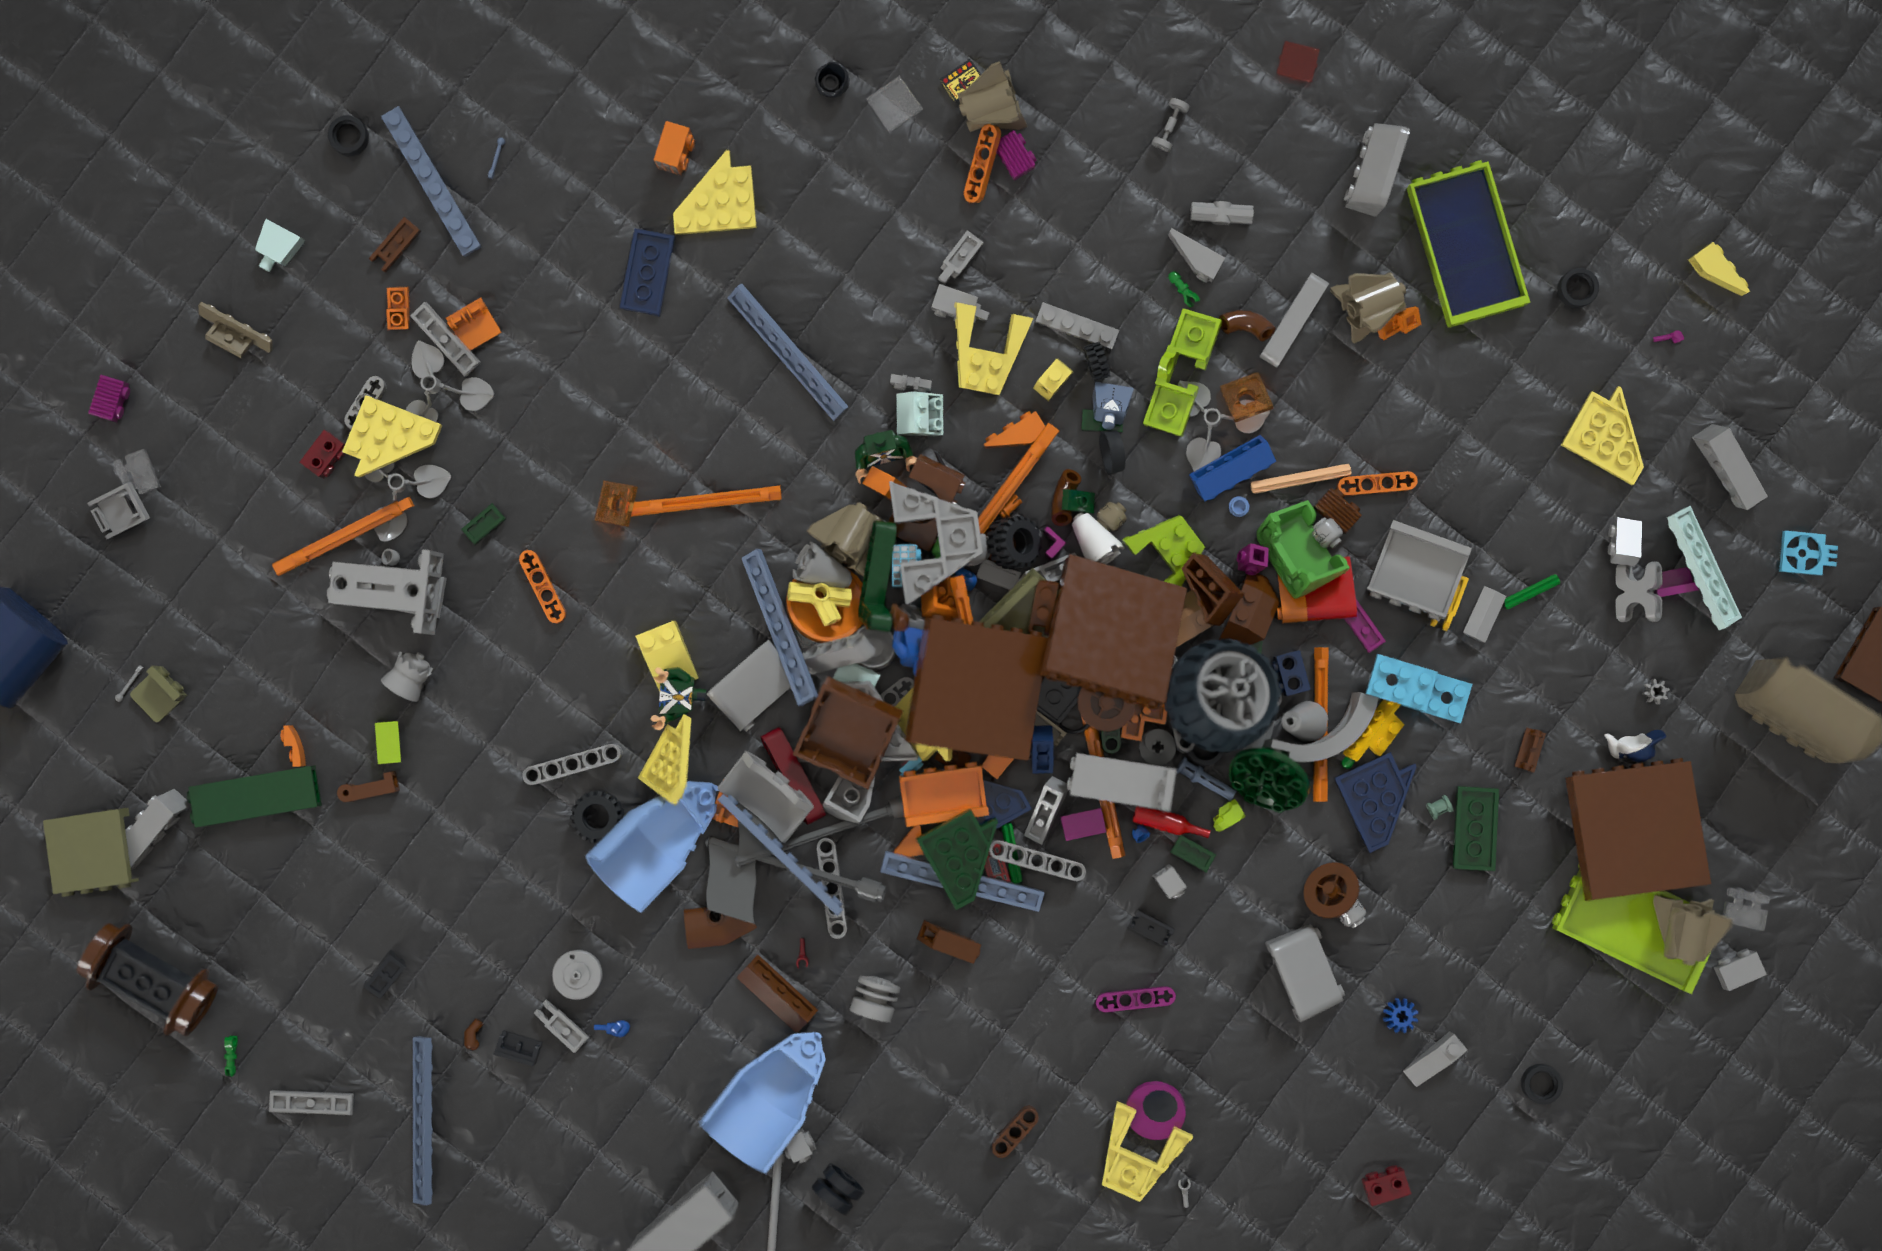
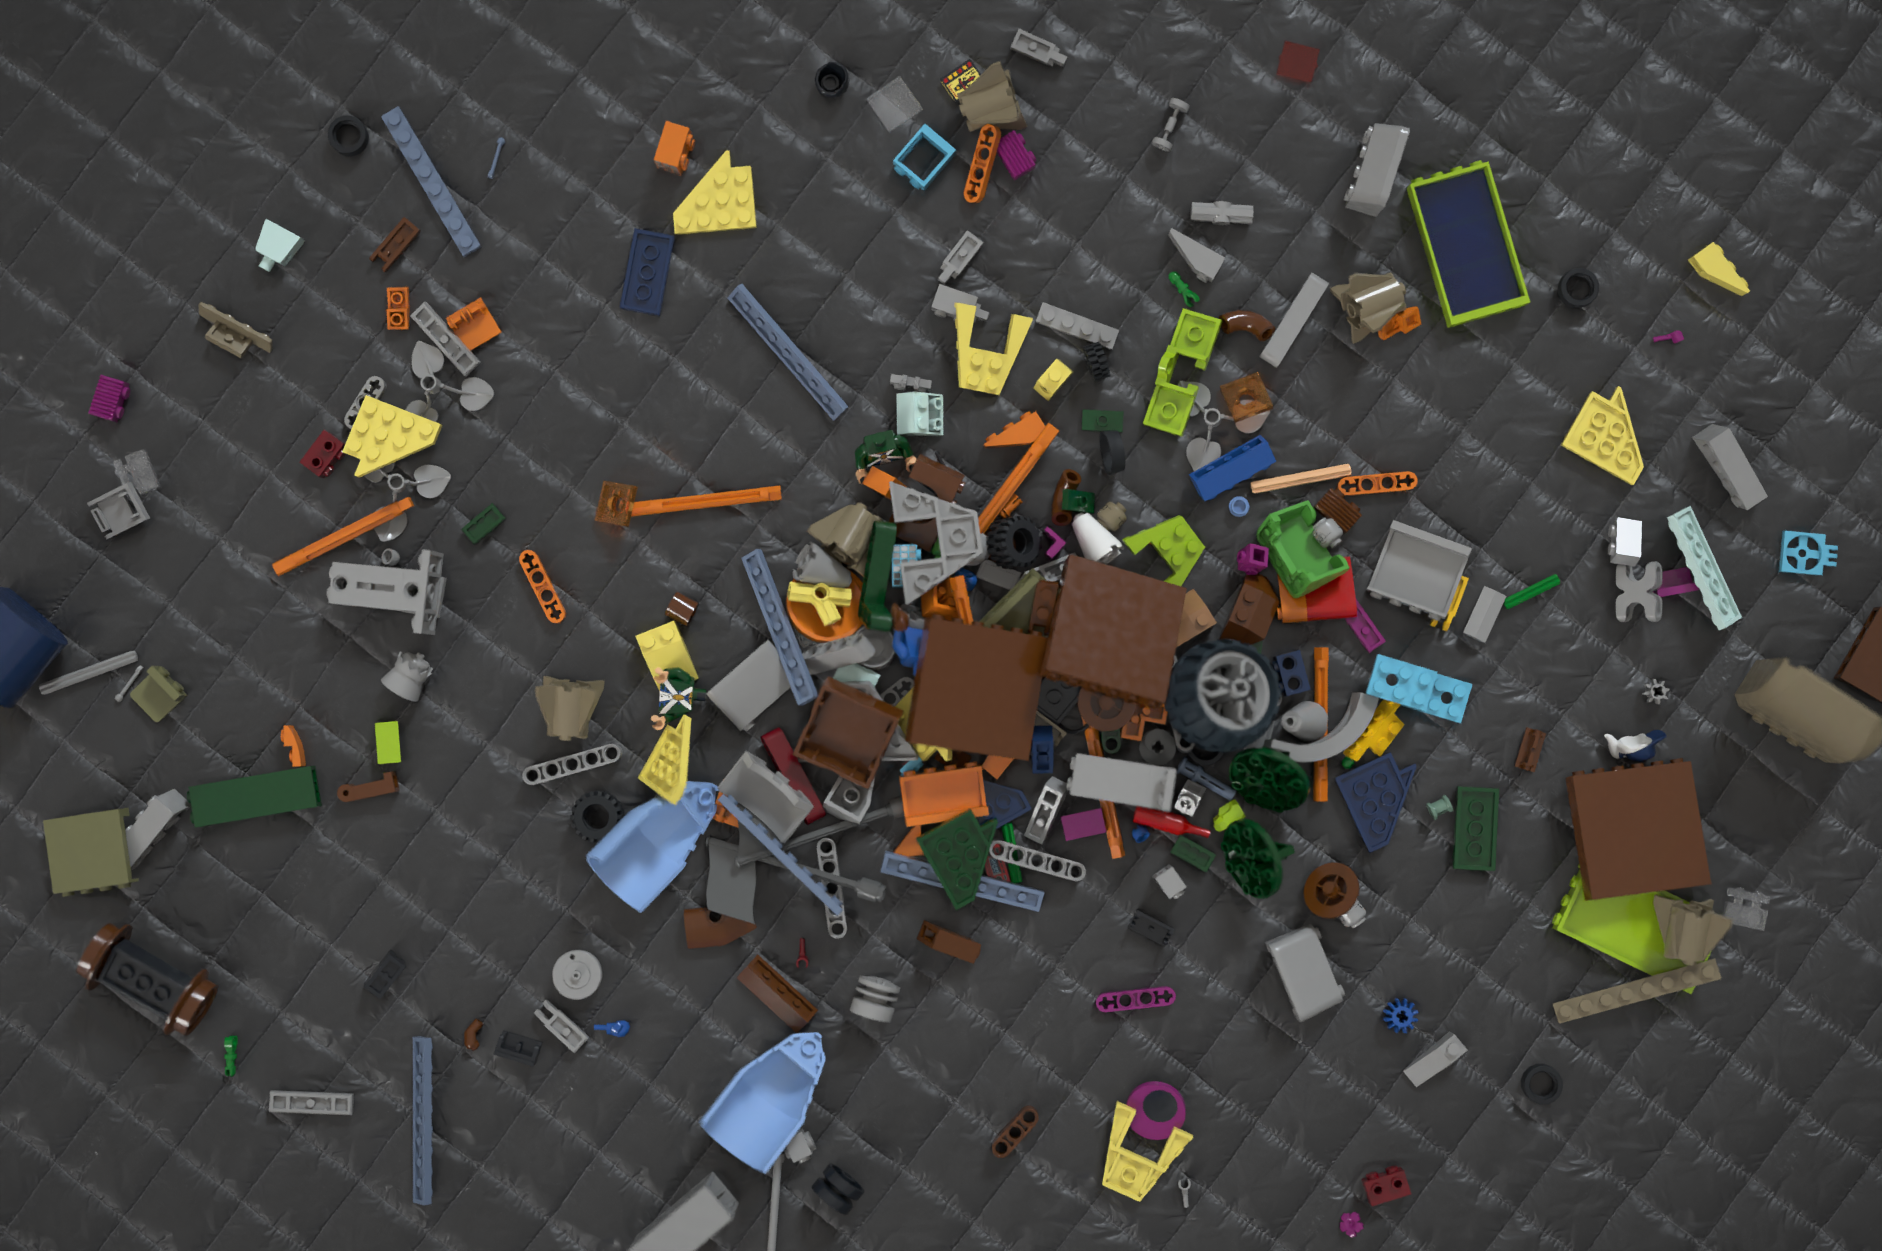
sand blue torso [1092,382,1134,430] -> none
reddish brown wedge [1181,553,1244,626] -> none
light grey brick [1713,949,1767,991] -> none
none -> light grey axle [39,651,138,694]
none -> dark tan brick [535,676,604,741]
none -> reddish brown piece [665,592,699,626]
none -> medium azure window [893,124,956,191]
none -> light grey hinge [1010,29,1067,67]
none -> light grey brick [1174,779,1206,816]
none -> dark green bracket [1221,818,1295,899]
none -> magenta plant [1340,1212,1364,1238]
none -> dark tan plate [1552,959,1722,1024]

